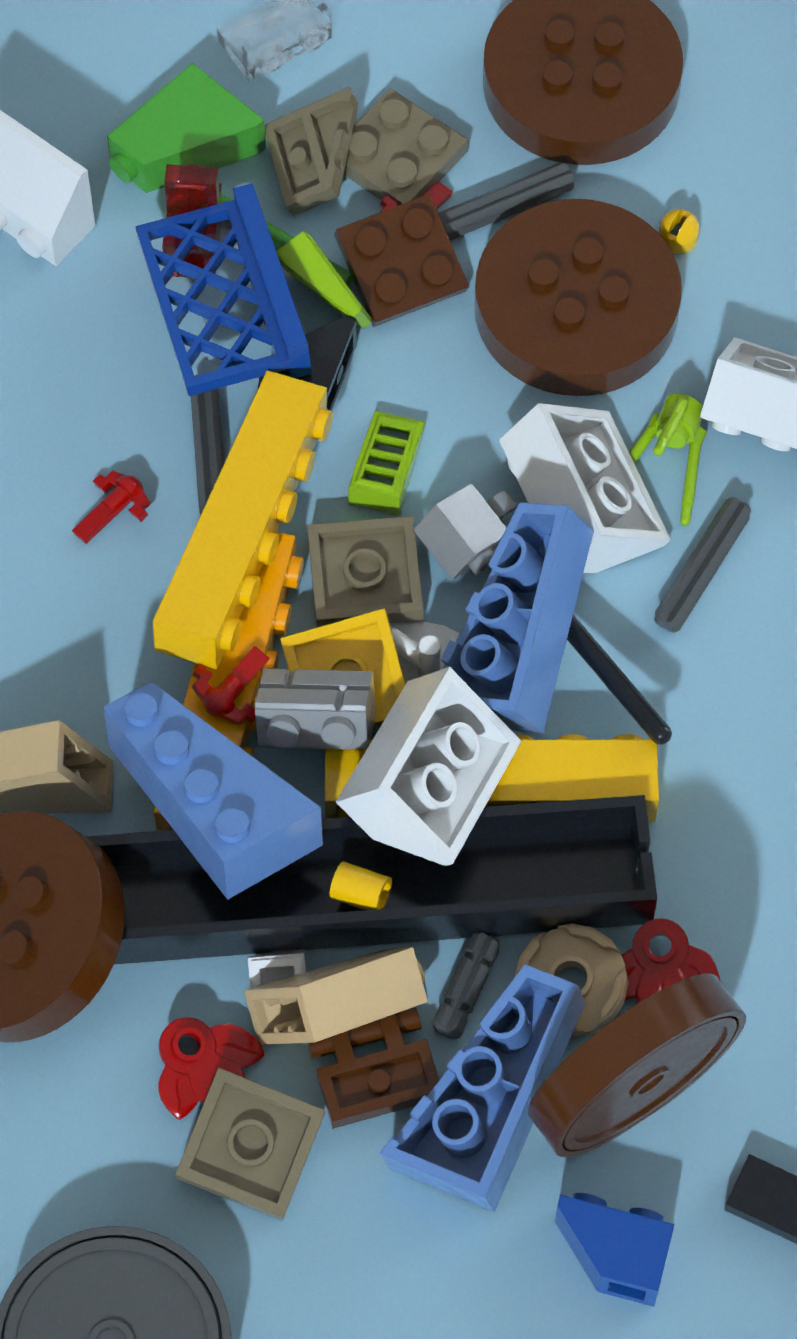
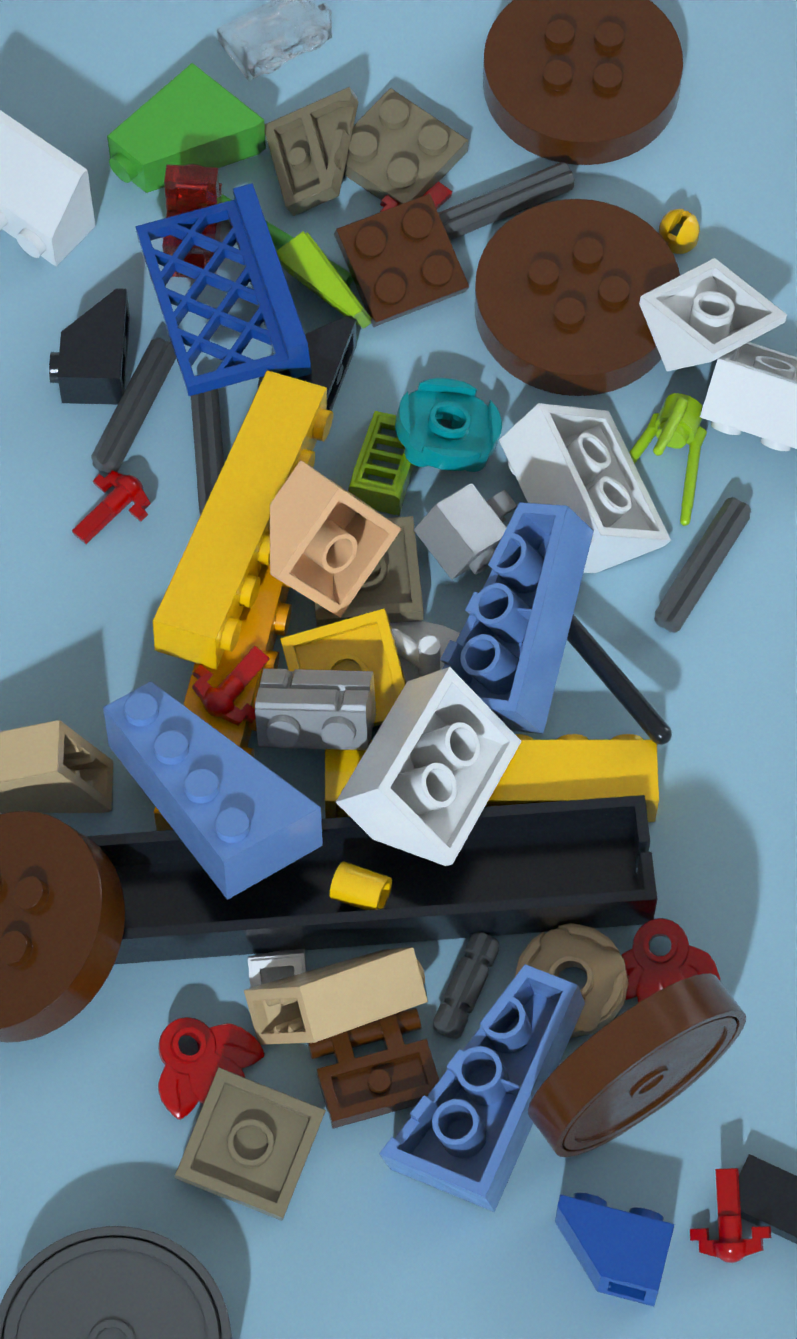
none -> black slope [49,289,130,405]
none -> dark grey axle [91,338,176,474]
none -> light nougat slope [270,460,401,618]
none -> teal plate [395,378,502,472]
none -> white slope [639,258,787,372]
none -> red piece [690,1168,771,1263]

